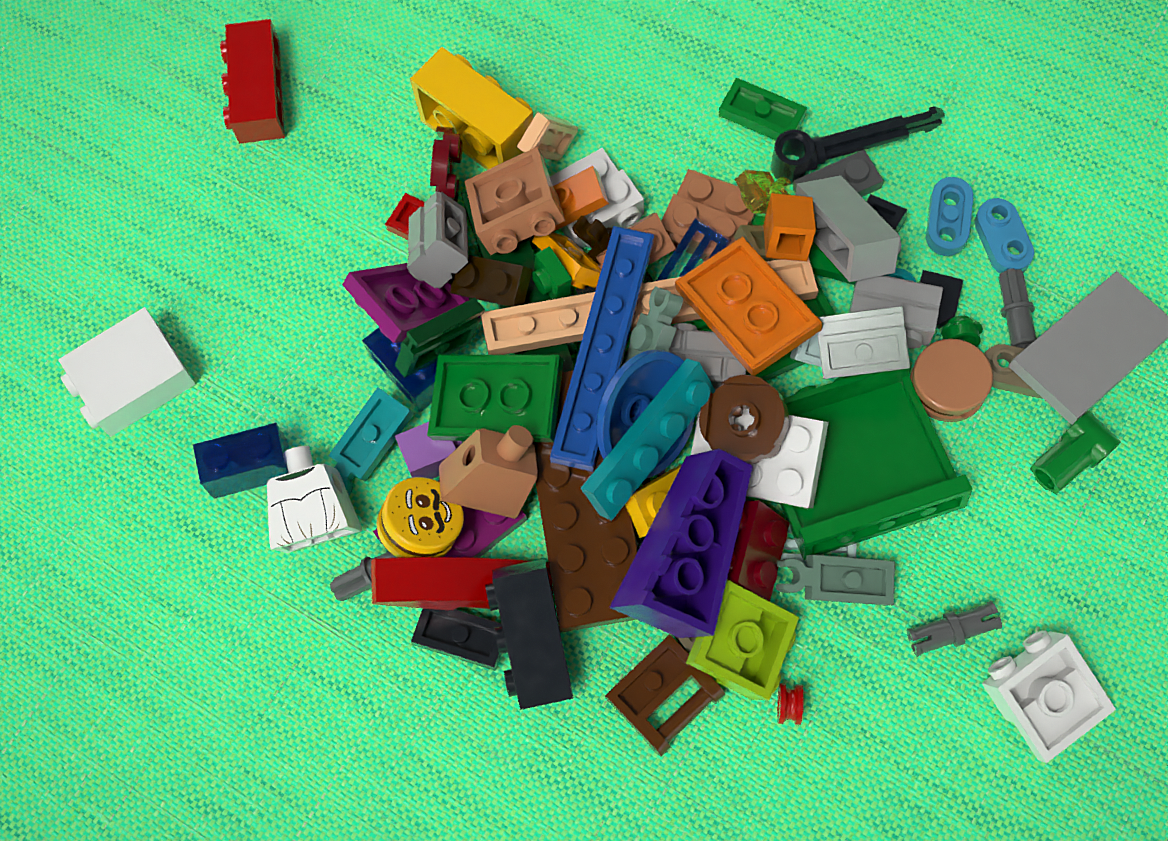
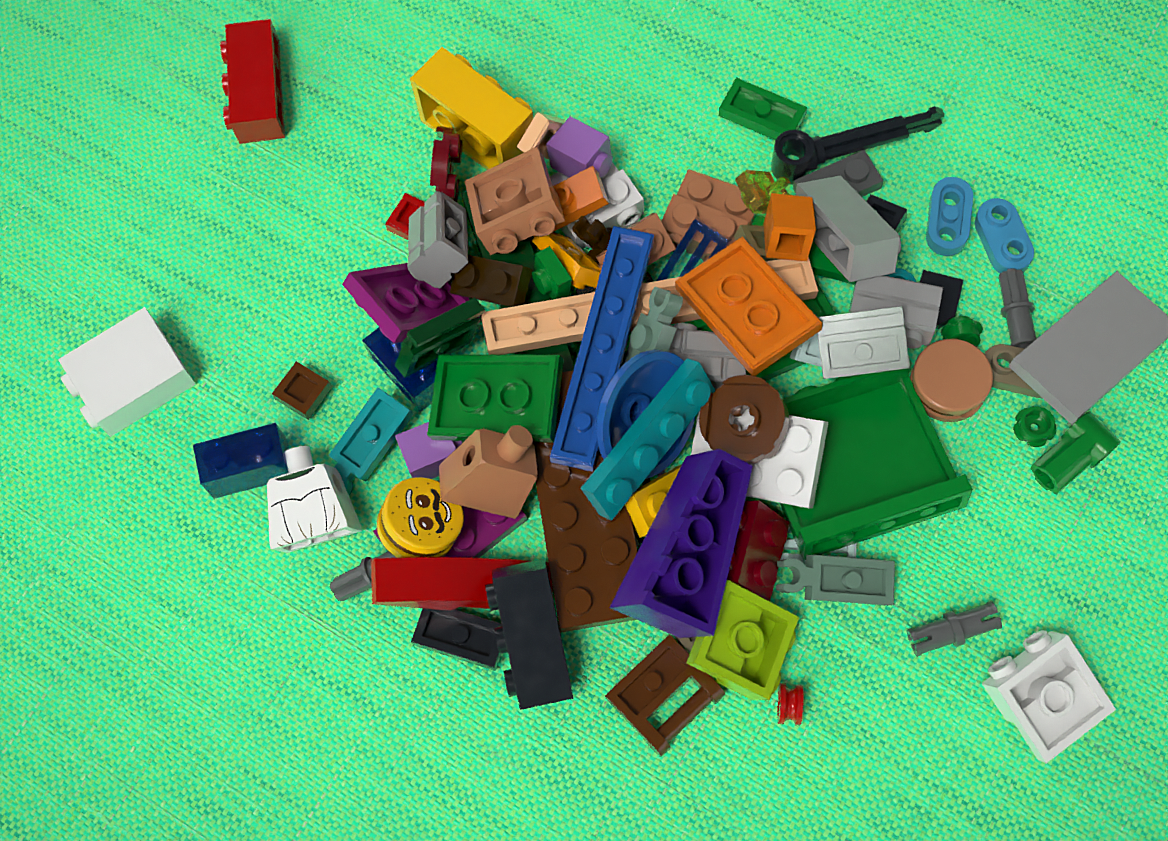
none -> reddish brown plate [272,361,332,420]
none -> medium lavender brick [546,116,613,178]
none -> green plate [1013,406,1056,447]

